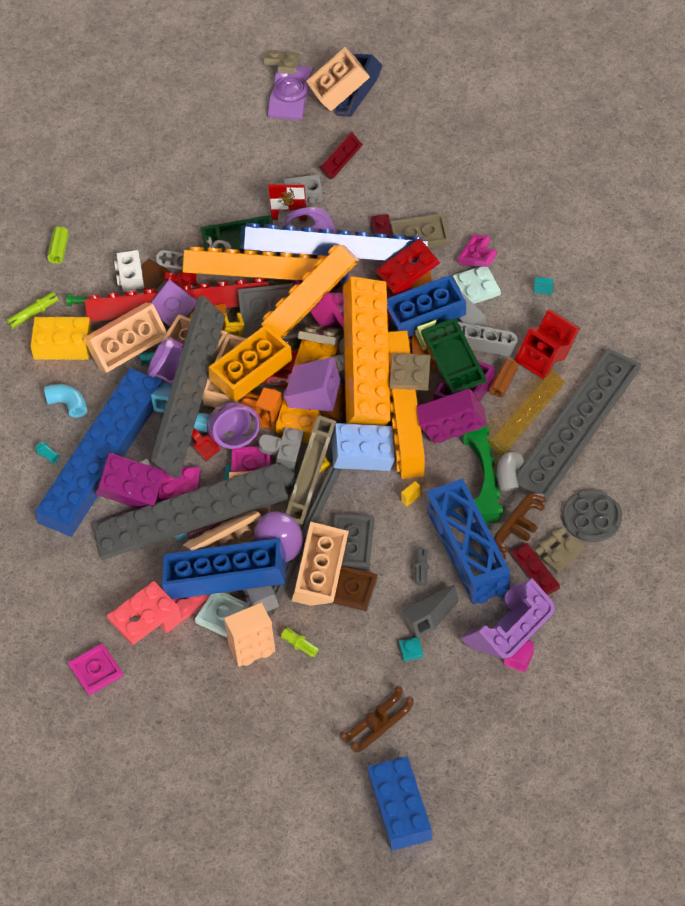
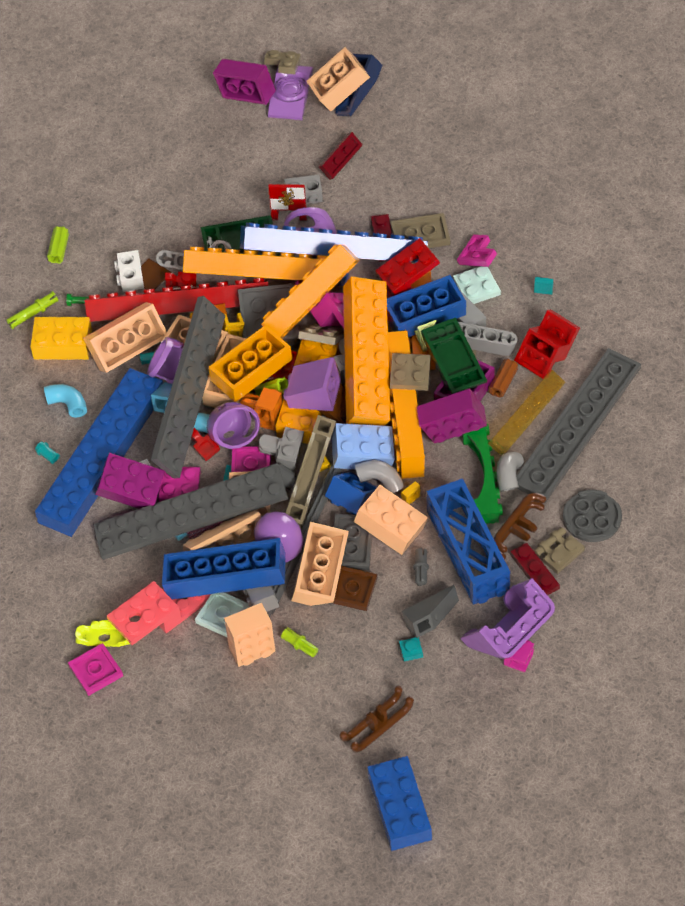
medium lavender tile [151,279,197,327] -> none
none -> neon yellow piece [75,620,130,647]
none -> magenta brick [213,59,276,105]
none -> lime axle [255,377,288,396]
none -> blue slope [325,472,377,515]
none -> light nougat brick [354,485,428,555]
none -> light grey cylinder [355,460,405,493]

